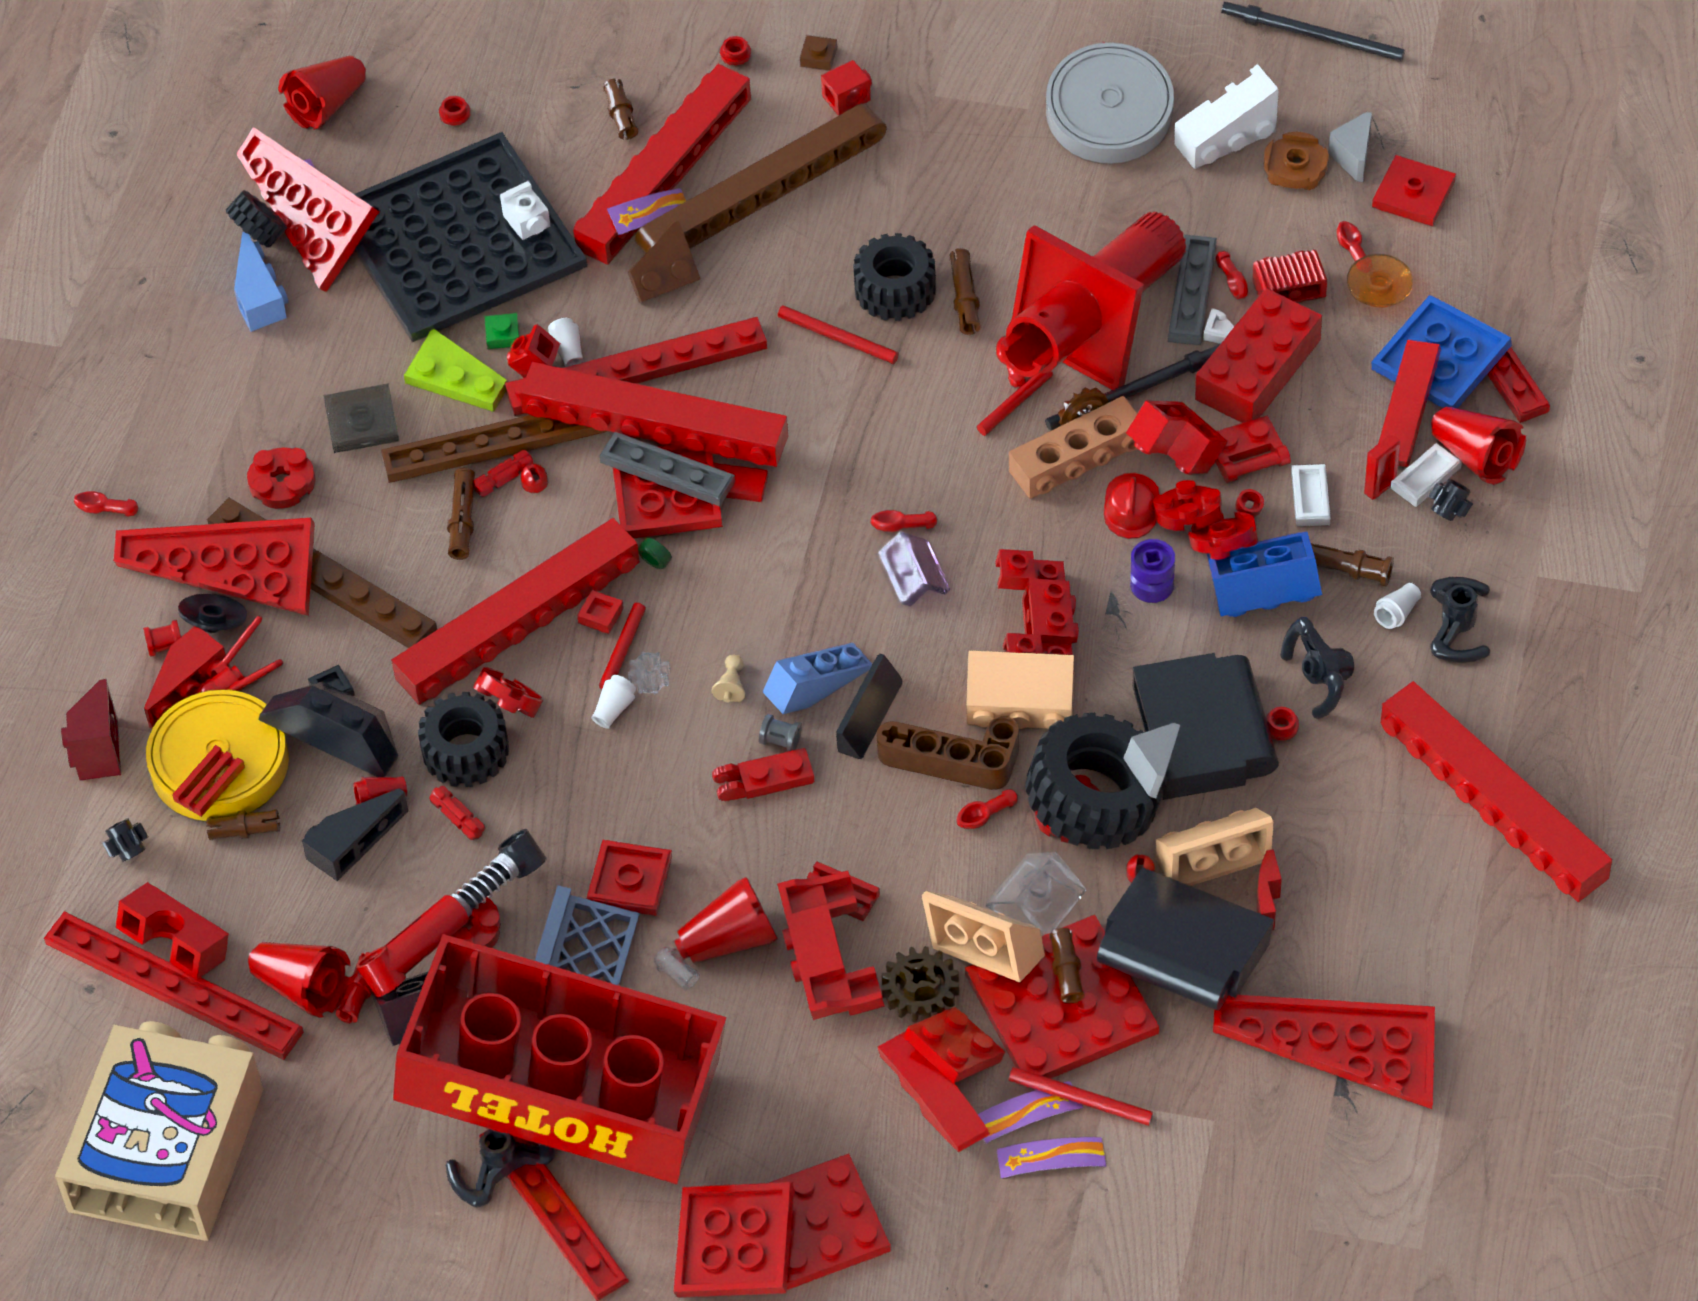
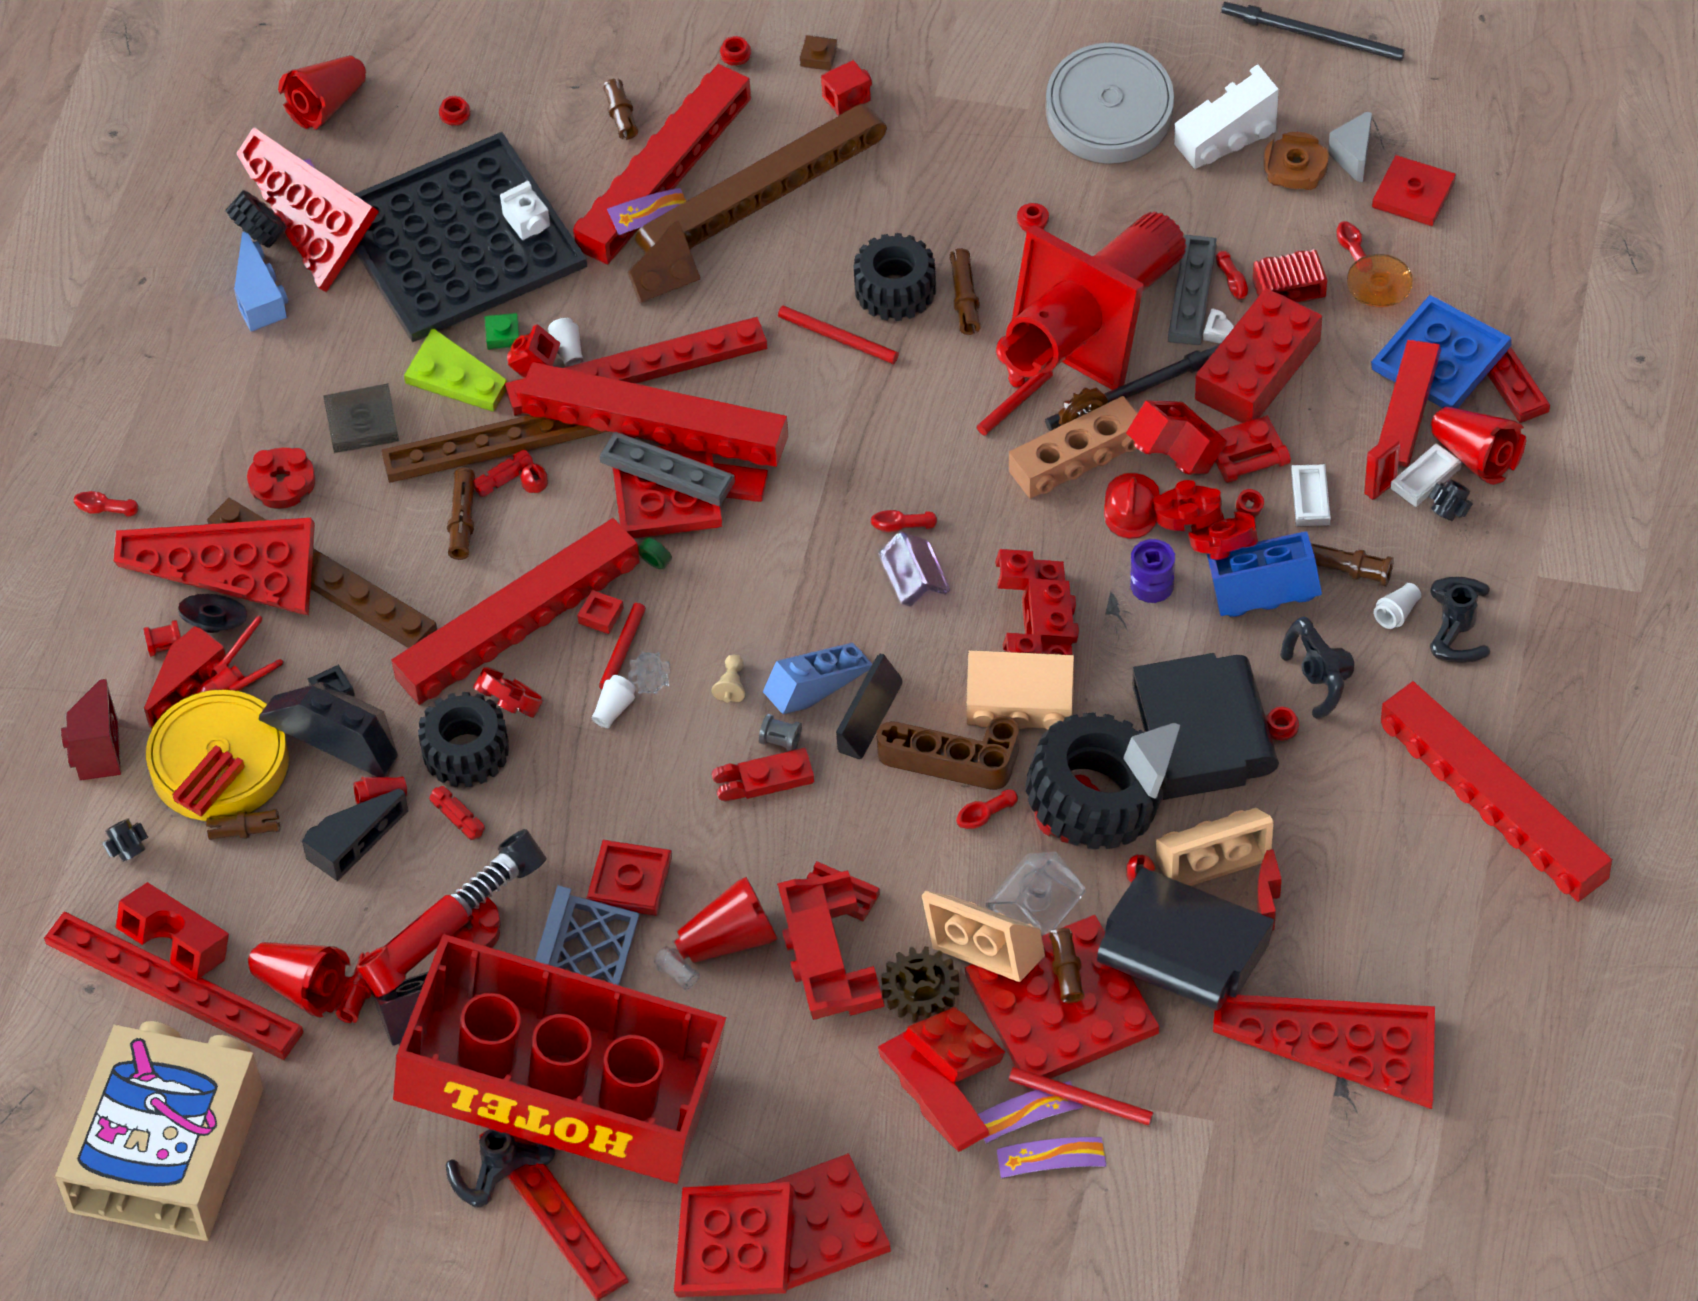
none -> red plate [1017,203,1049,232]

